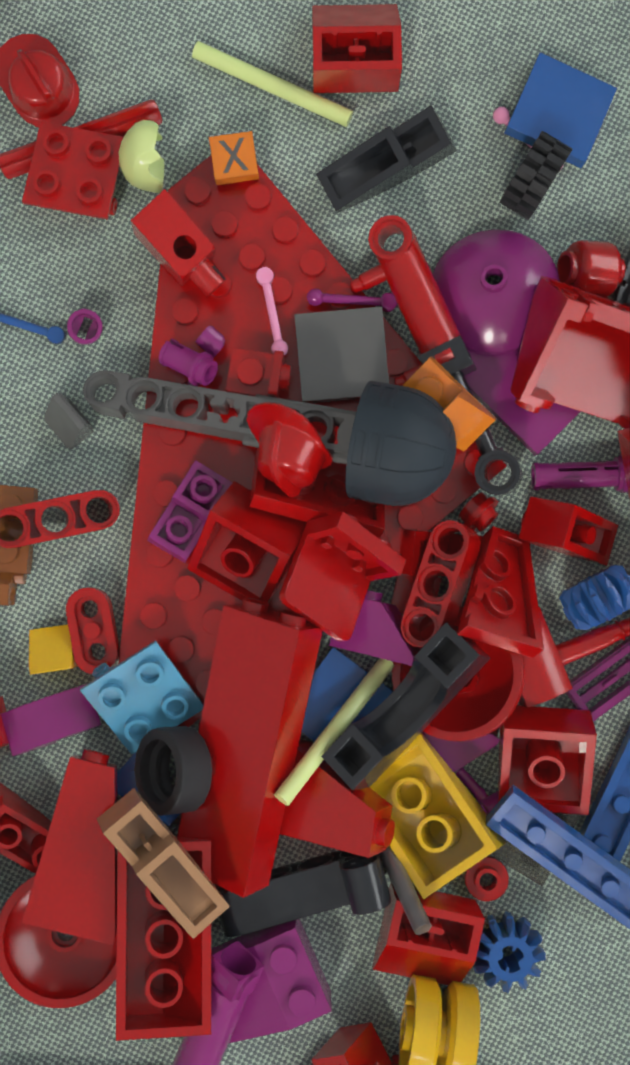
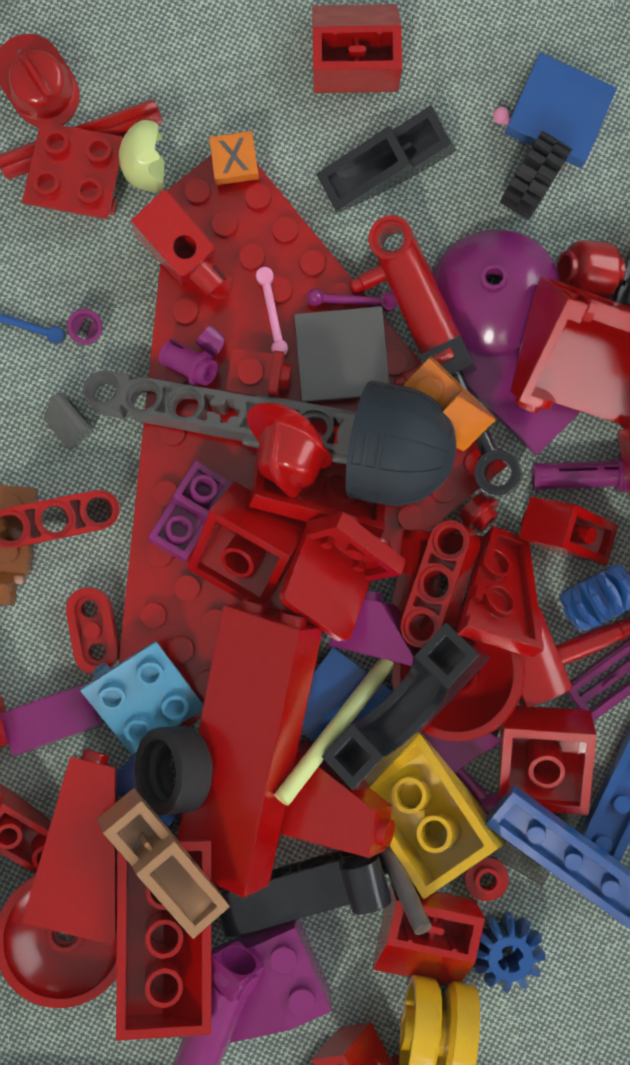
yellow slope [29,624,78,675] -> none
yellowish green bar [192,41,353,127] -> none

